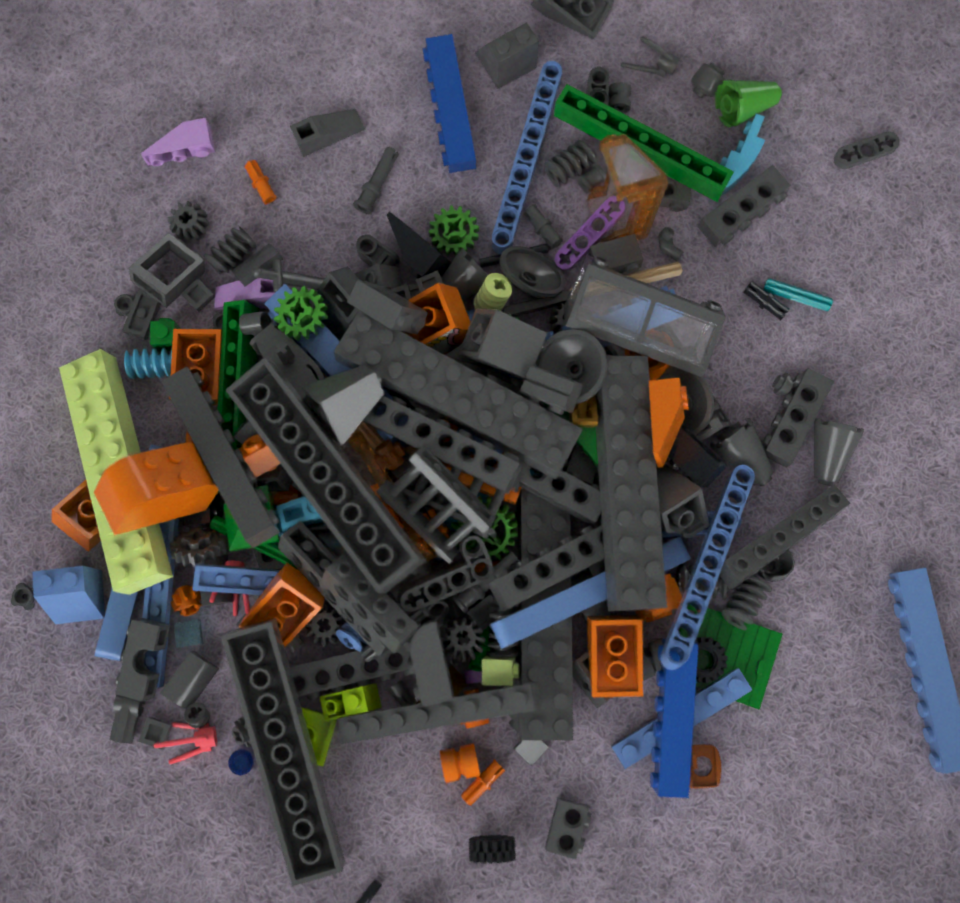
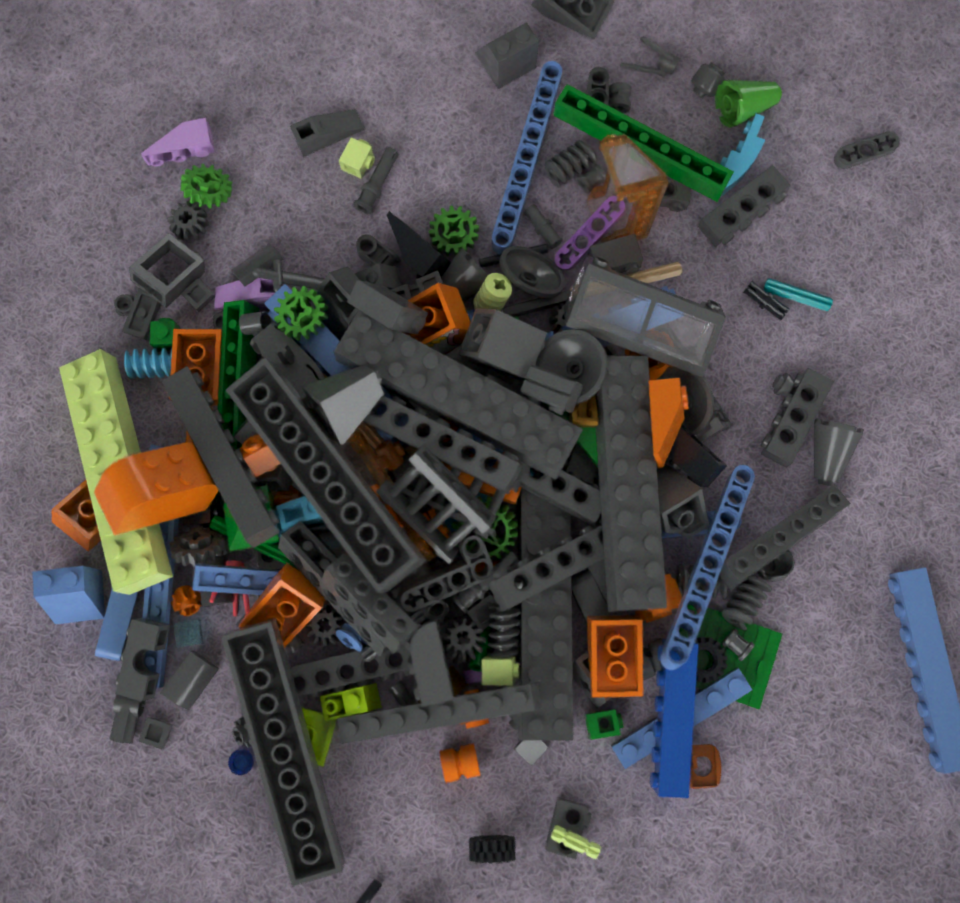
dark grey plate [11,583,35,610] -> none
coral plant [153,722,217,764] -> none
dark grey bush [184,703,210,729] -> none
dark grey piece [203,226,257,275] -> none
orange axle [245,160,277,205] -> none
blue brick [422,34,476,173] -> none
orange axle [461,759,506,805] -> none
medium blue beam [491,536,691,649] -> none
dark grey arm [658,227,683,261] -> none
dark grey cone [710,418,774,486] -> none
none -> bright green gear [180,164,232,209]
none -> yellowish green brick [339,137,375,179]
none -> yellowish green axle [551,825,601,859]
none -> green brick [584,708,624,740]
none -> dark grey bush [721,628,755,661]

